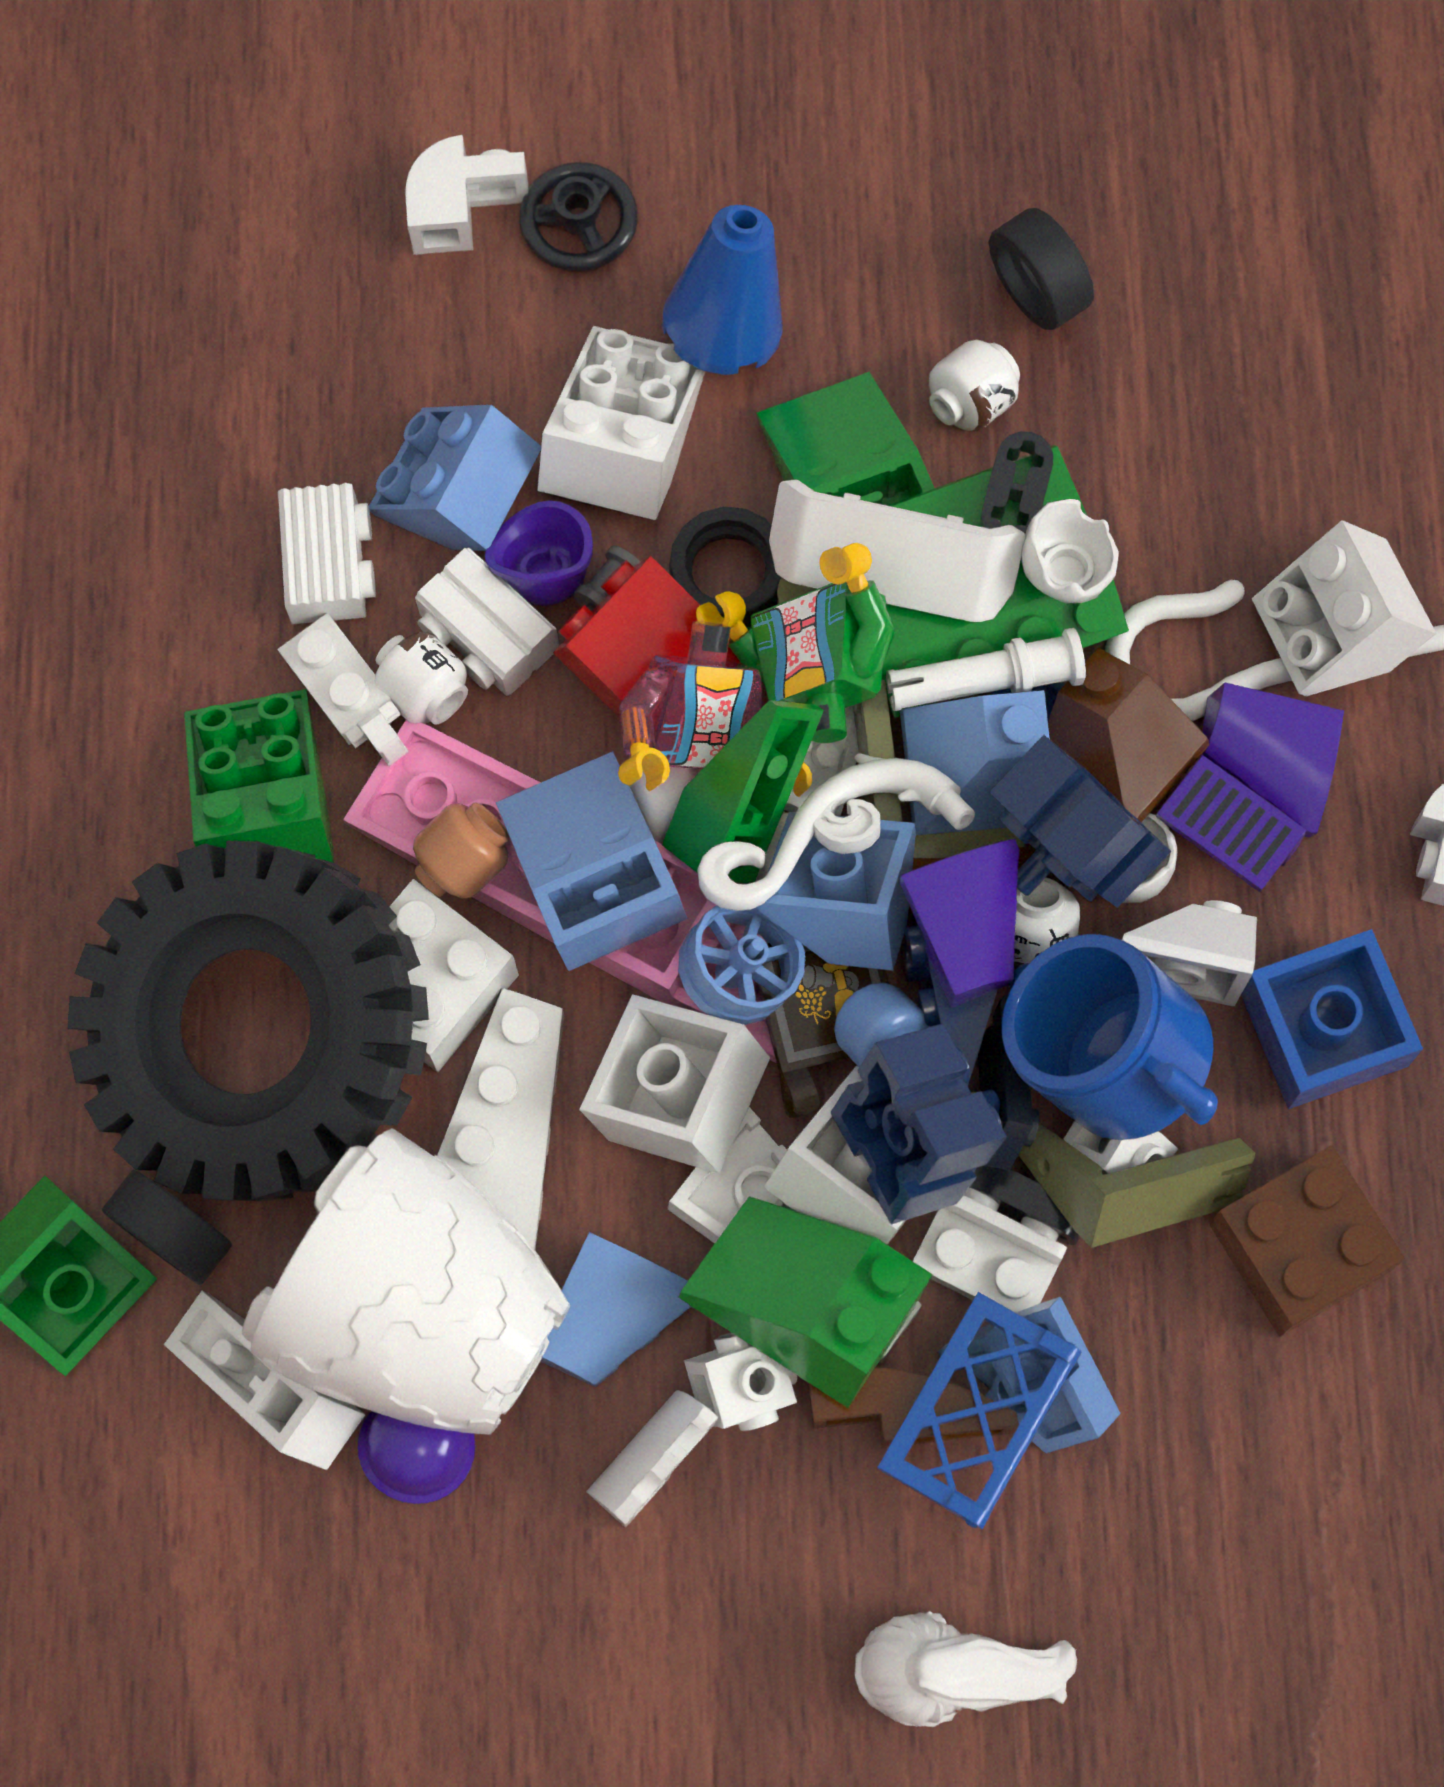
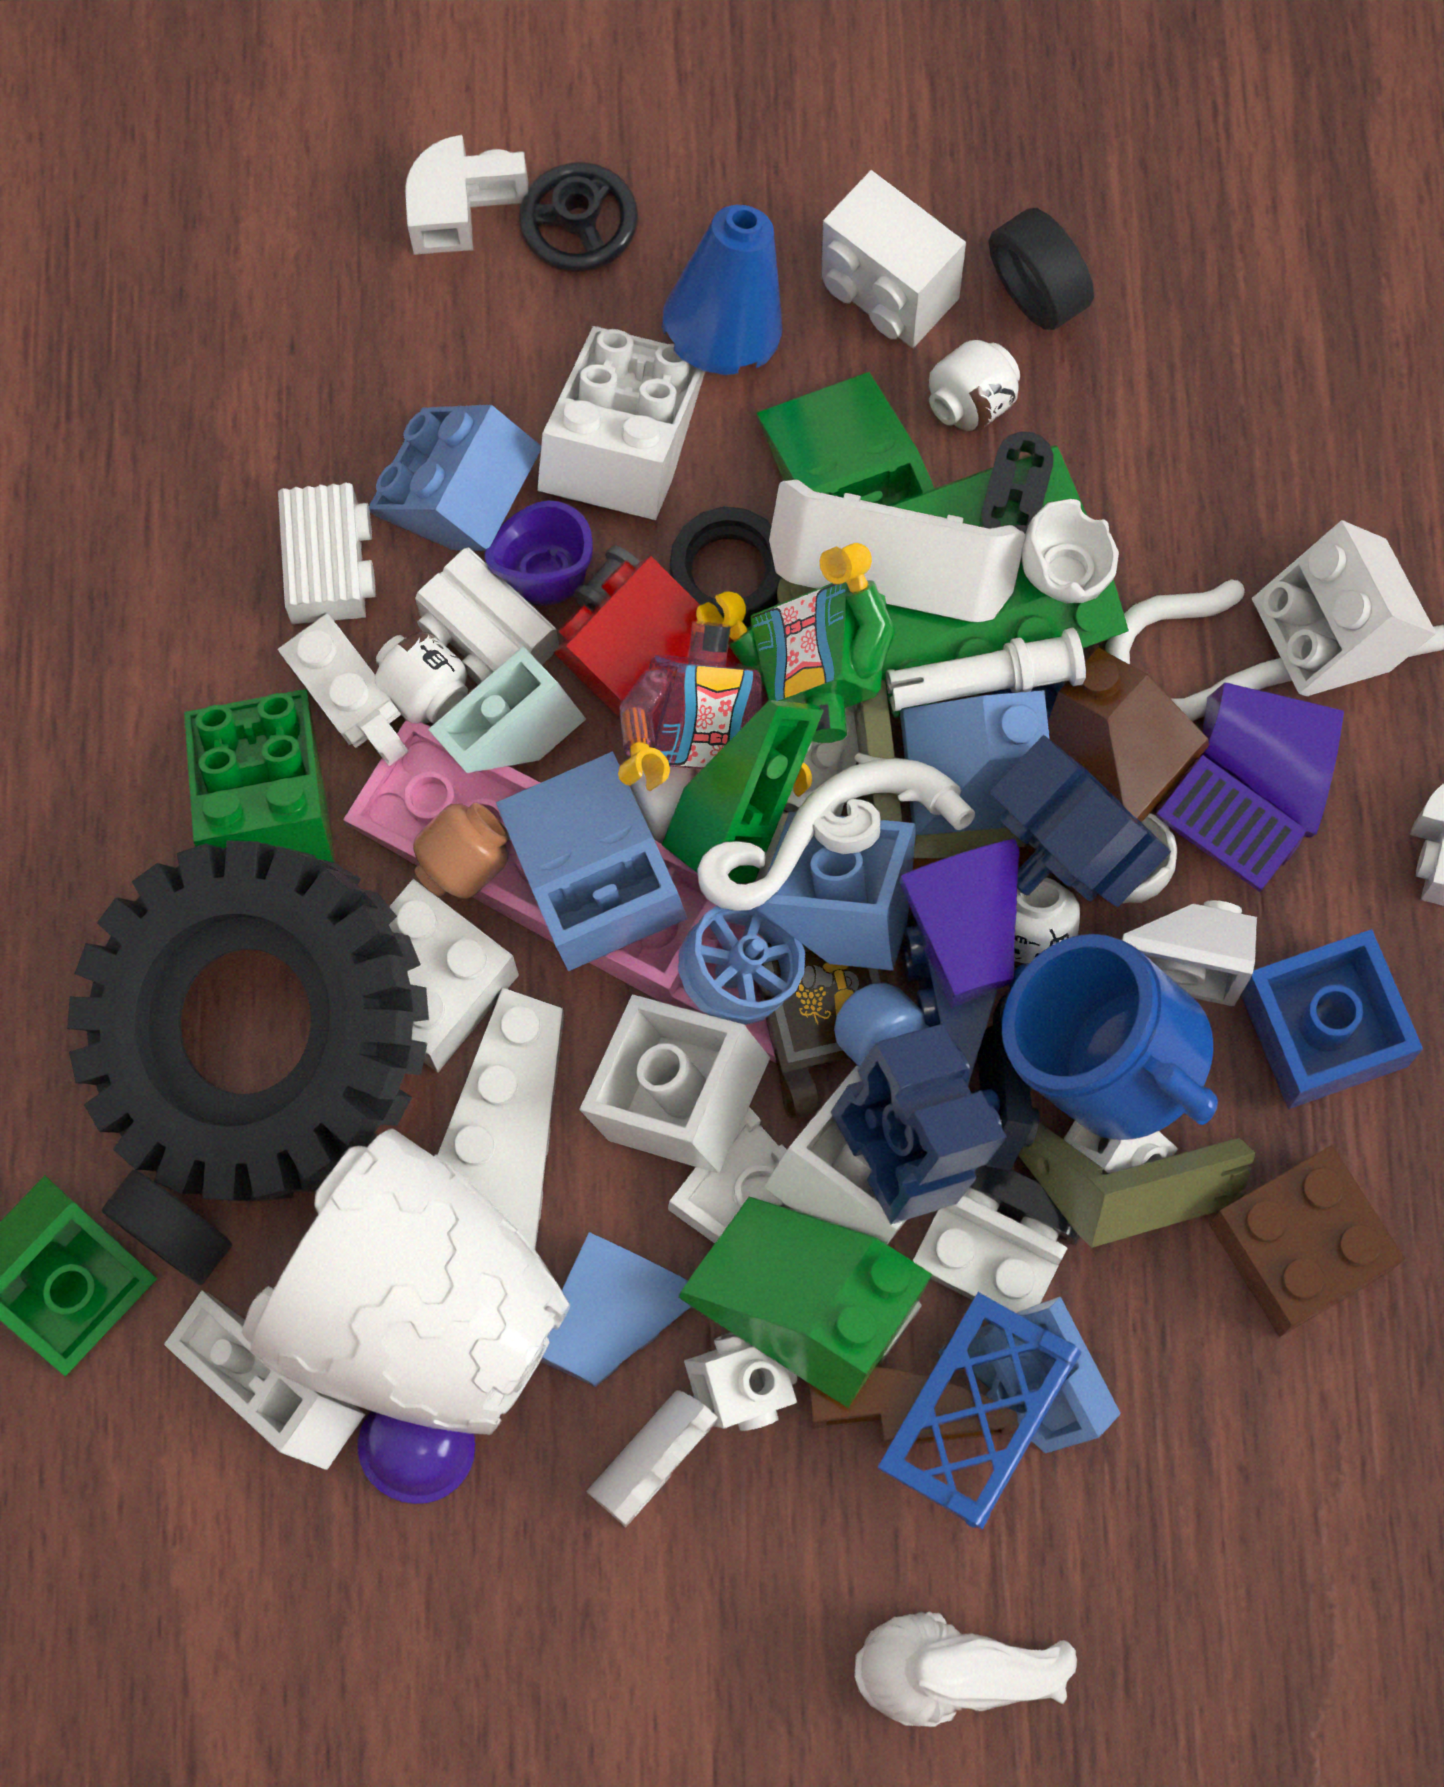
none -> light aqua slope [428,646,586,773]
none -> white brick [821,170,966,348]

